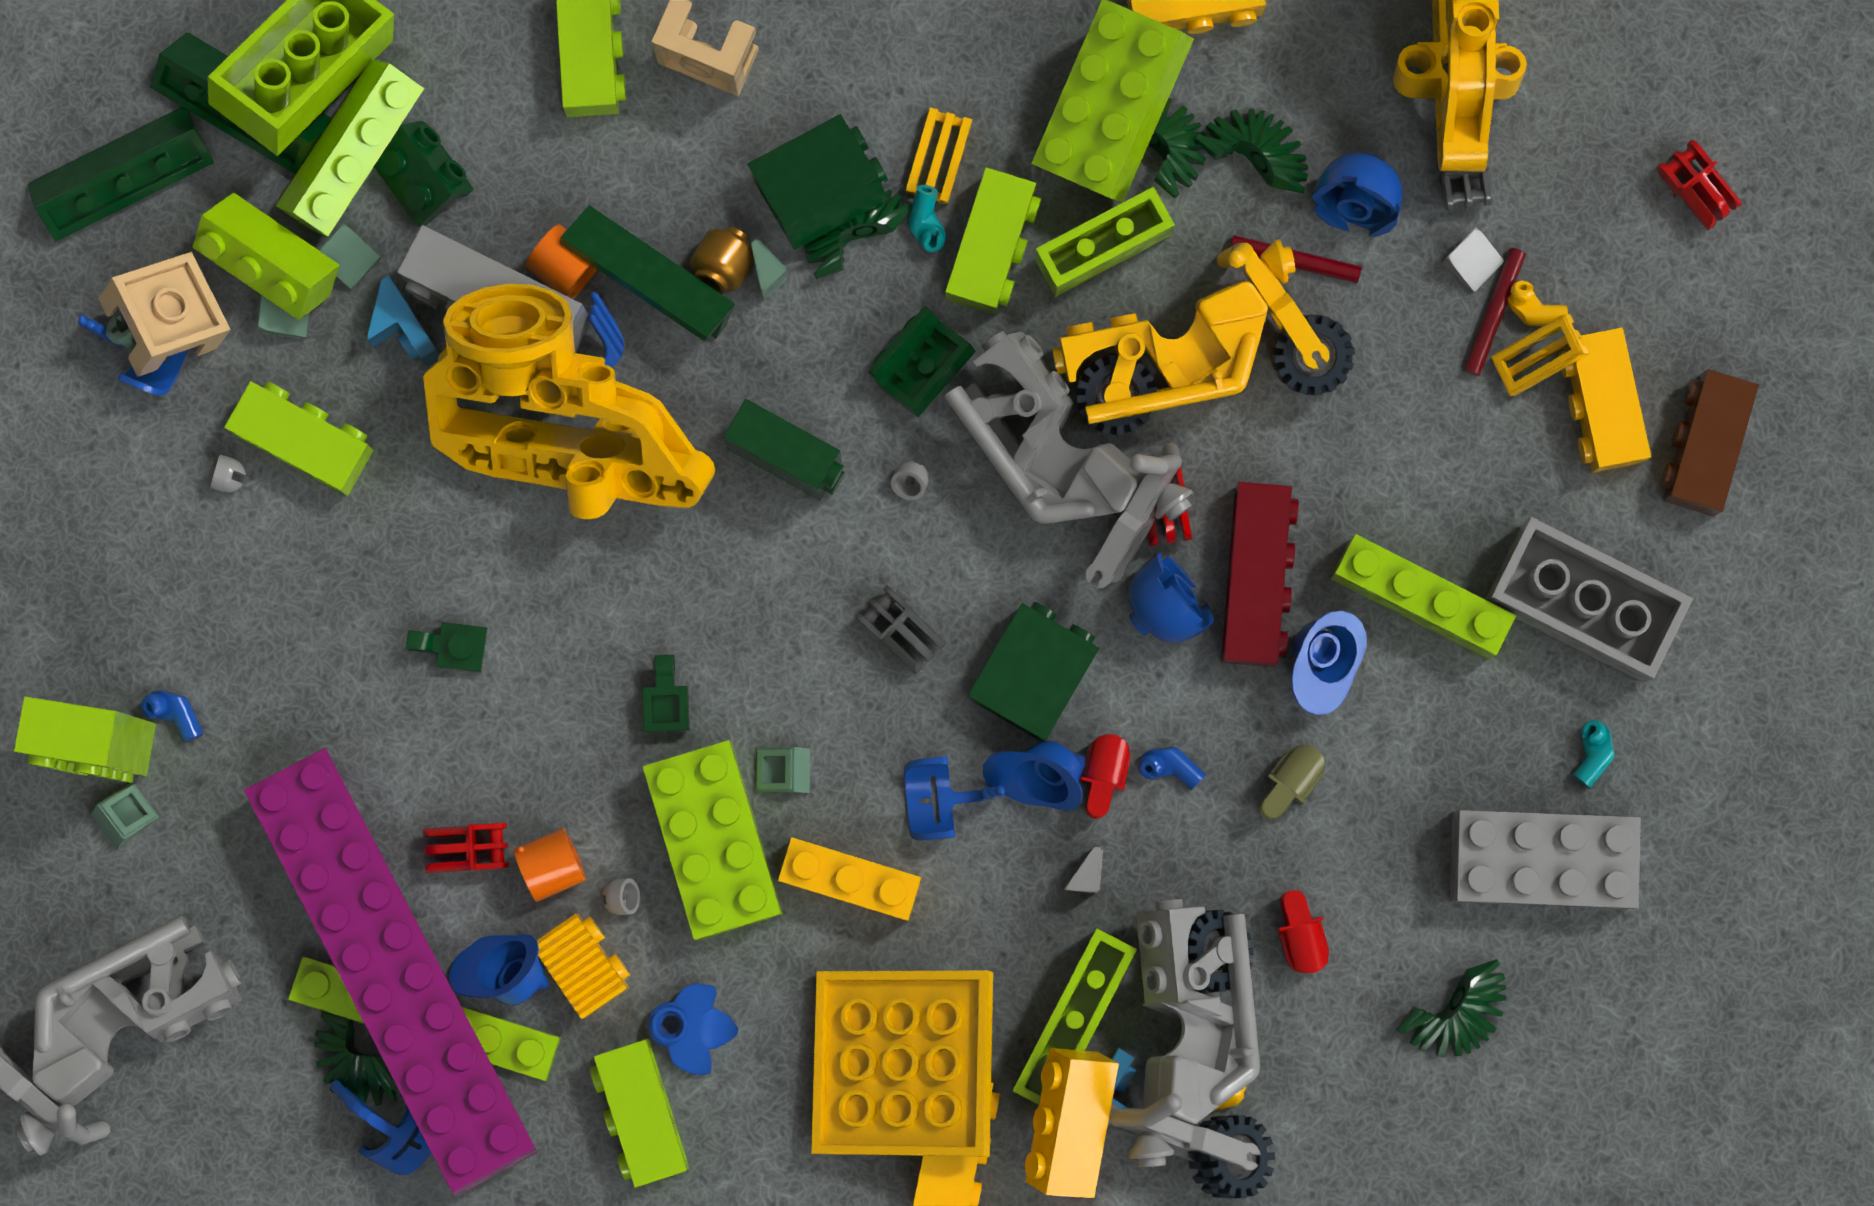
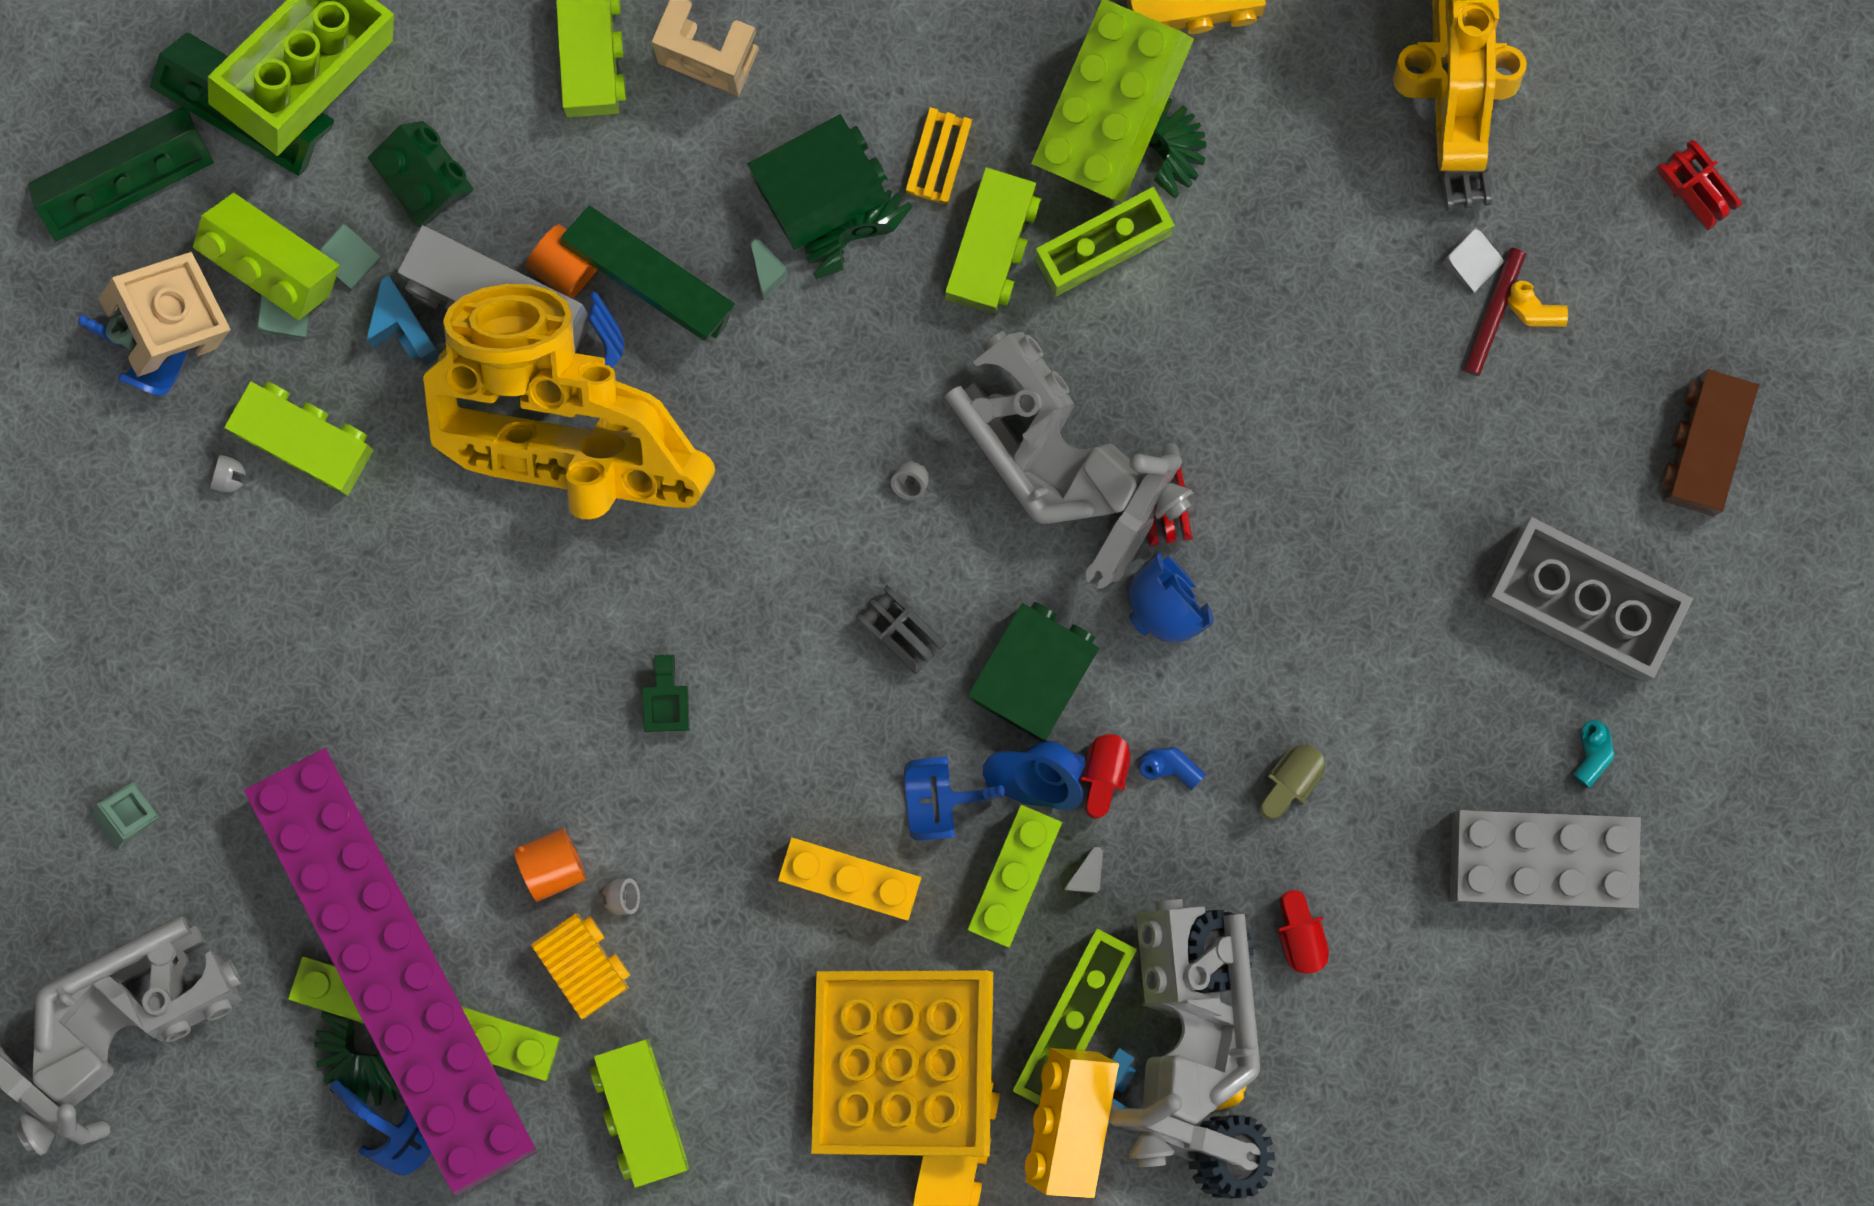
lime brick [14,696,156,783] -> none
blue arm [141,690,204,743] -> none
brick [276,59,424,236] -> none
dark green plate [406,622,488,673] -> none
red arm [423,823,509,874] -> none
blue piece [449,934,550,1006] -> none
lime brick [643,740,783,941] -> none
blue plate [648,984,739,1075] -> none
pearl gold head [690,227,755,294] -> none
dark green brick [723,398,845,501] -> none
sand green slope [756,747,810,793] -> none
dark green bracket [868,306,976,417] -> none
teal arm [909,185,946,253] -> none
yellow piece [1052,239,1355,436] -> none
dark green hair [1195,109,1308,194] -> none
dark red brick [1221,482,1299,668] -> none
dark red bar [1230,235,1362,284] -> none
piece [1291,610,1367,715] -> none
blue cylinder [1312,153,1403,237] -> none
lime brick [1330,534,1516,660] -> none
dark green hair [1396,959,1506,1057] -> none
yellow tile [1491,314,1590,396] -> none
yellow brick [1559,327,1651,473] -> none
none -> lime brick [967,805,1063,948]

